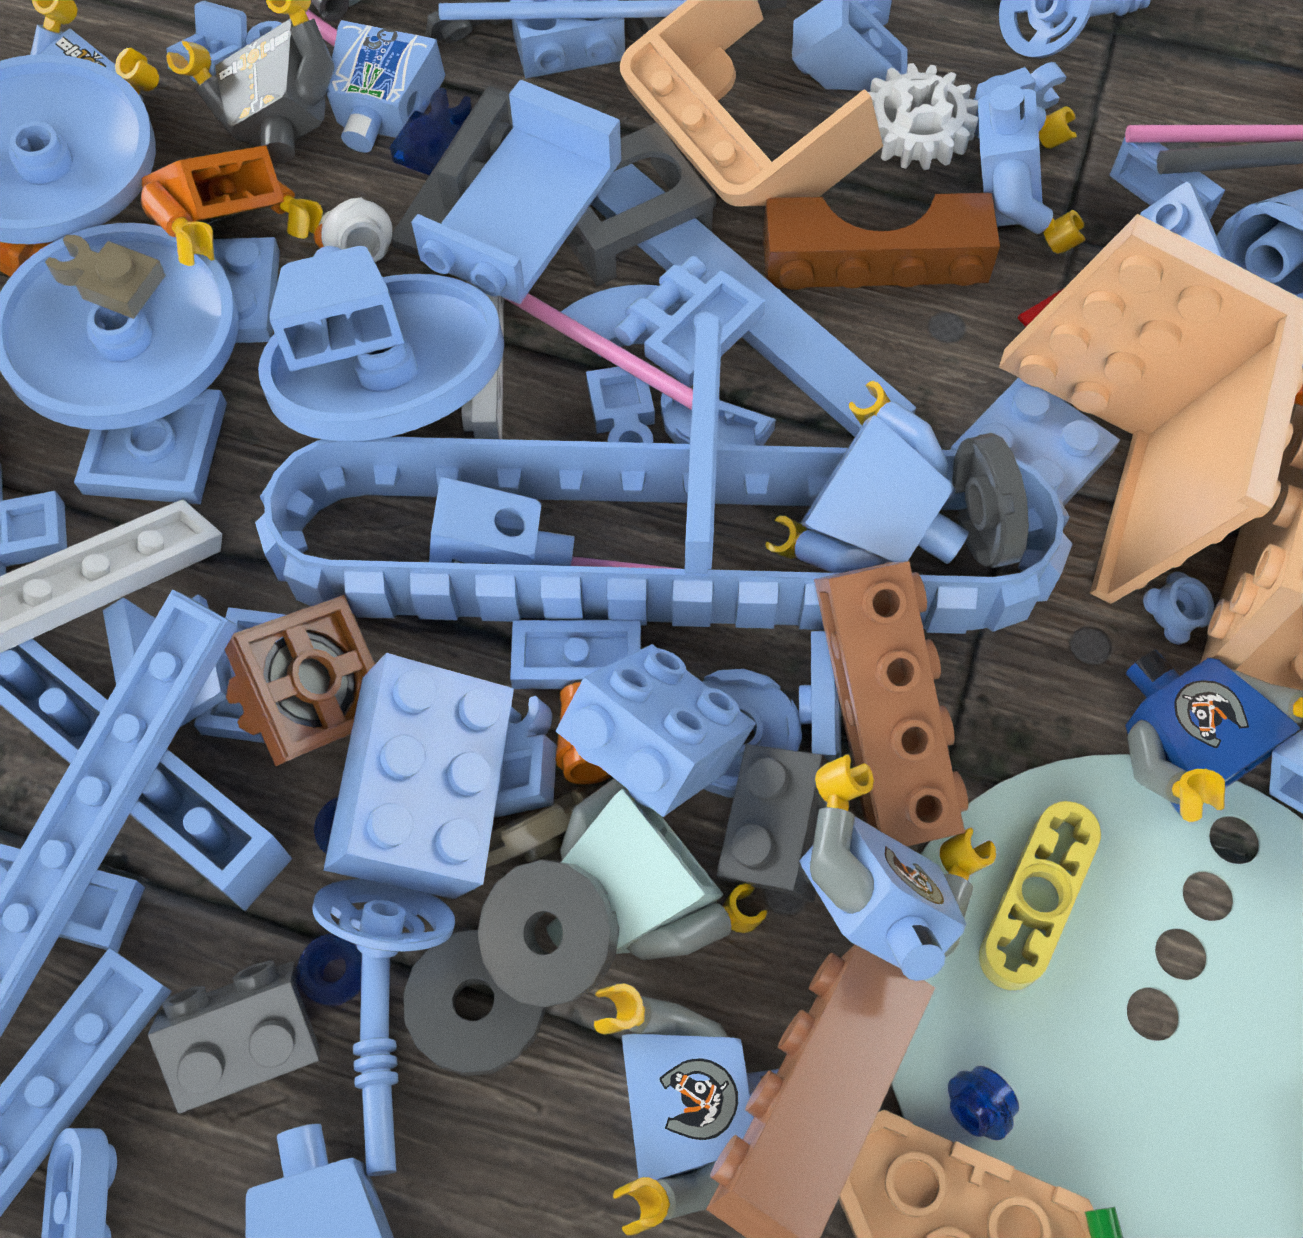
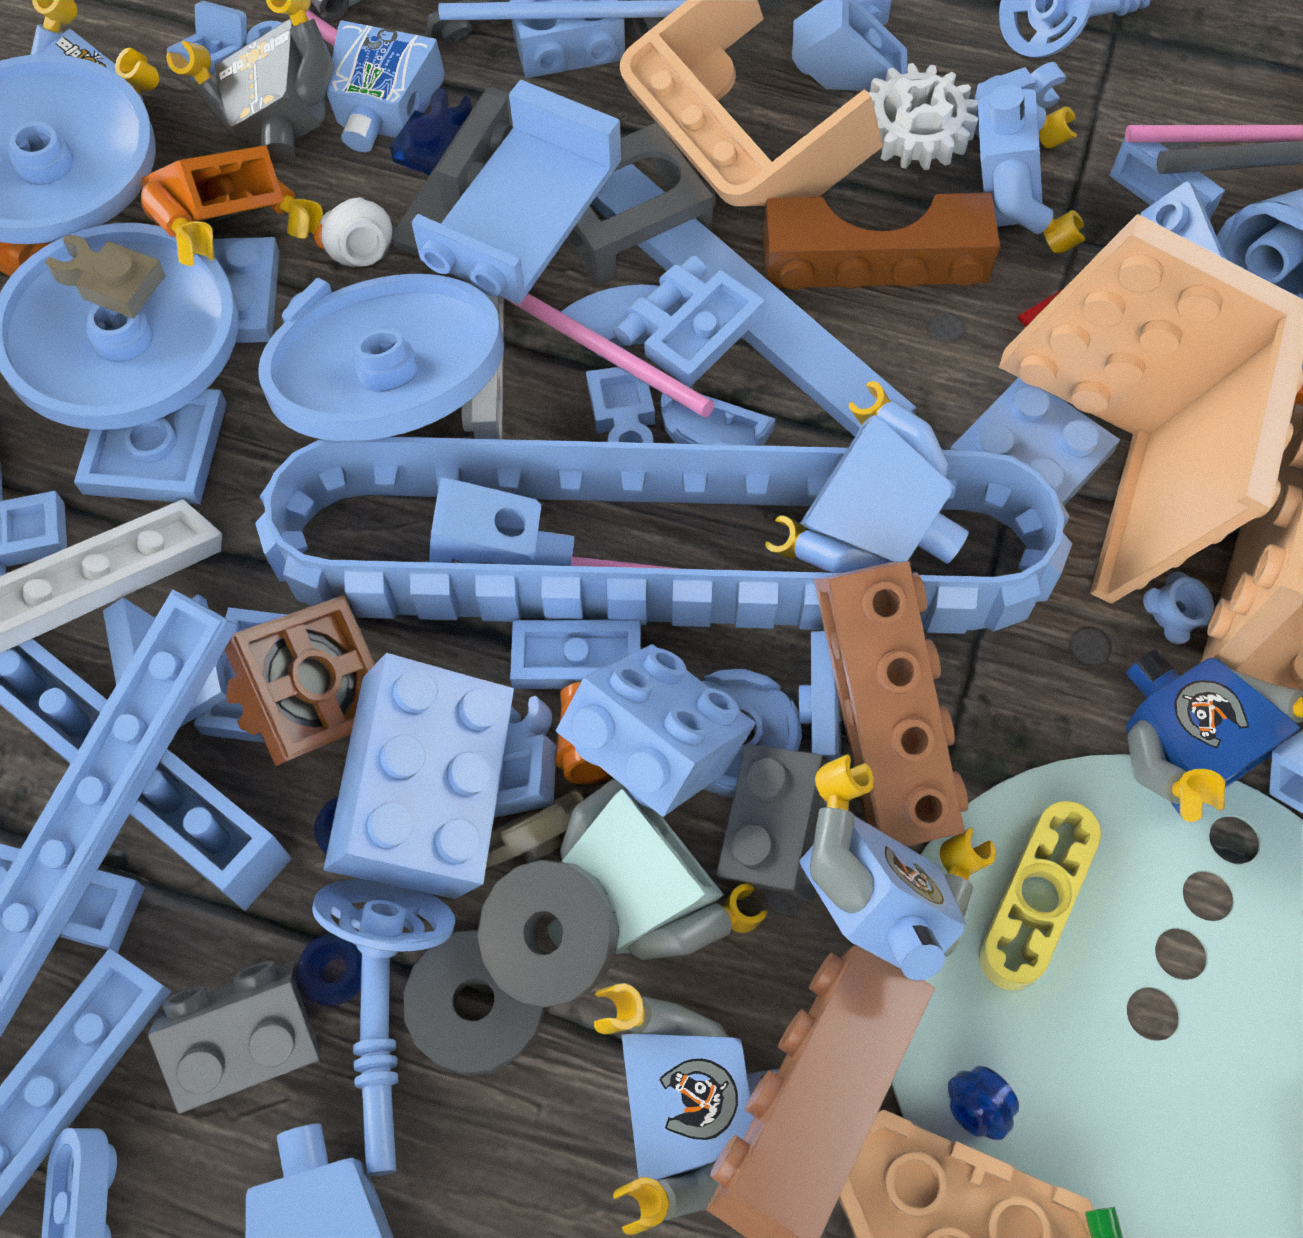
light blue torso [269,246,405,372] -> none
light blue tile [685,315,722,574] -> none
dark grey tile [952,433,1029,568] -> none

